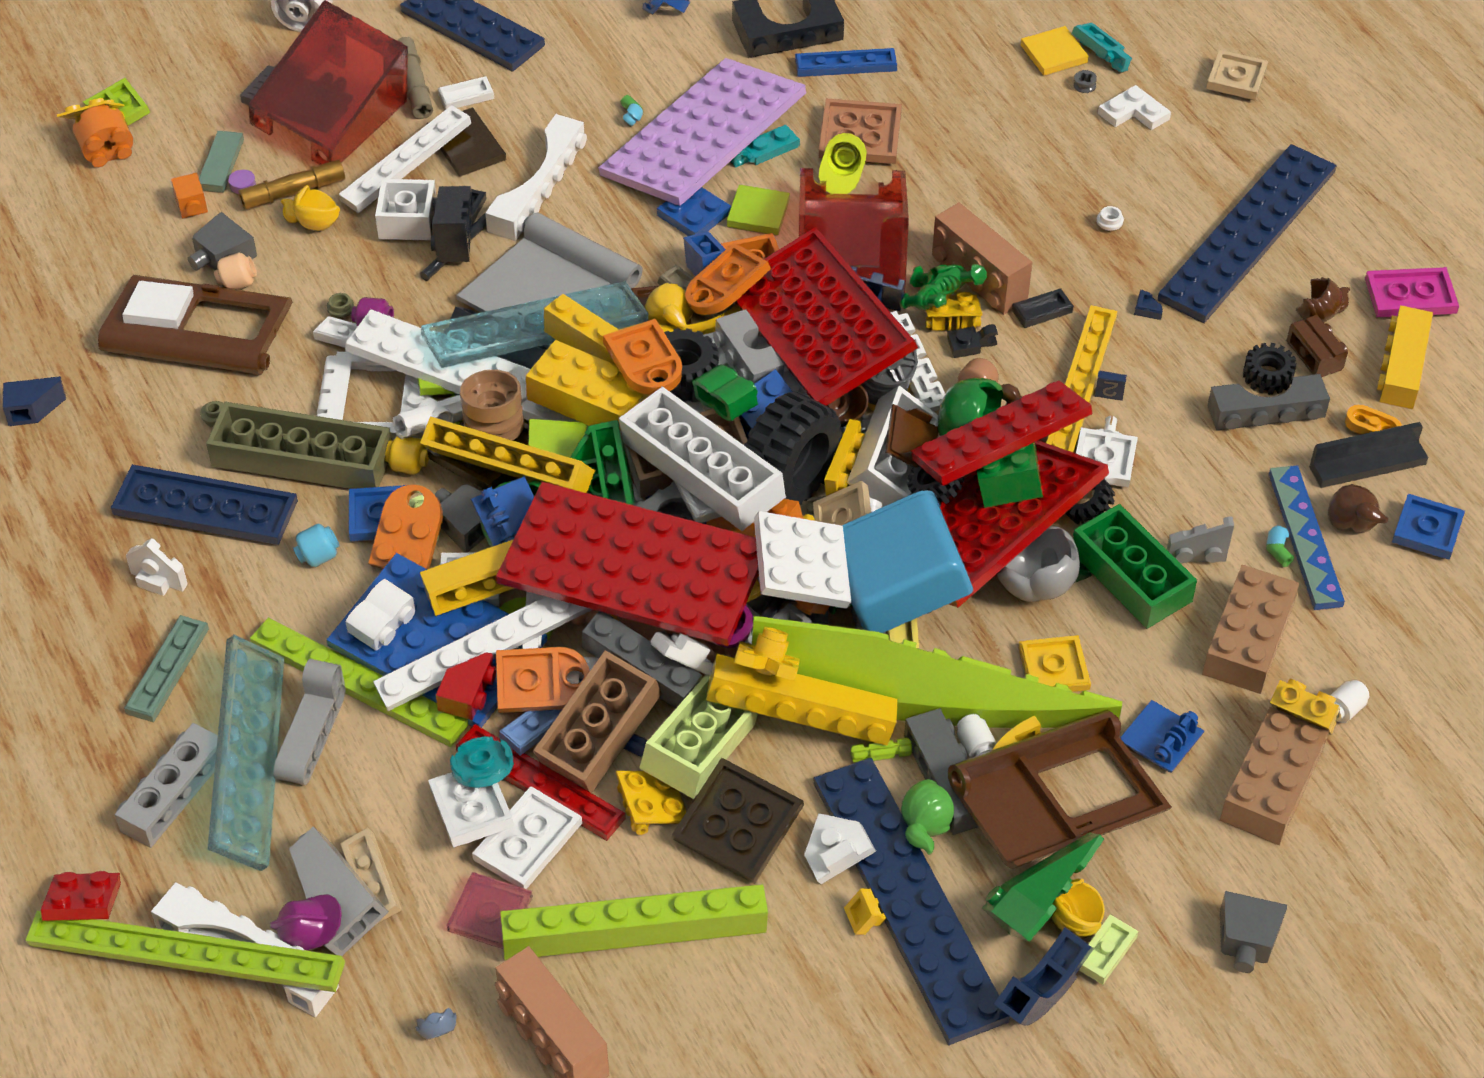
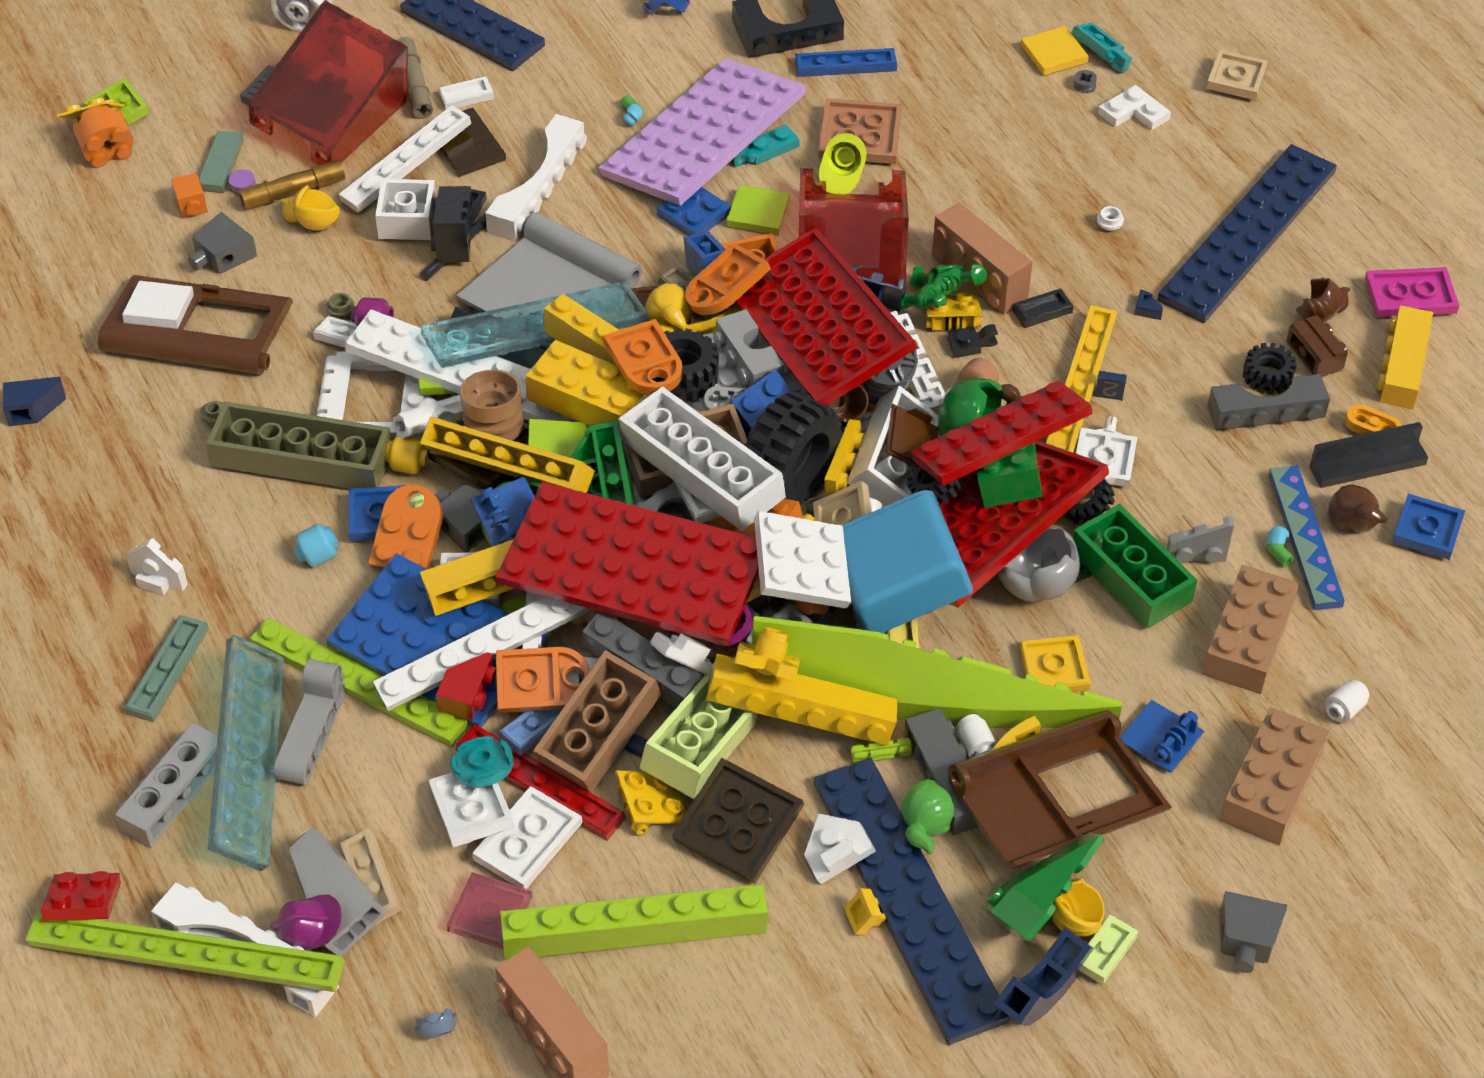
dark blue plate [111,464,298,545] -> none
light nougat head [214,252,257,290] -> none
white brick [345,579,415,651] -> none
green brick [693,364,758,421] -> none
yellow plate [1270,678,1340,735] -> none

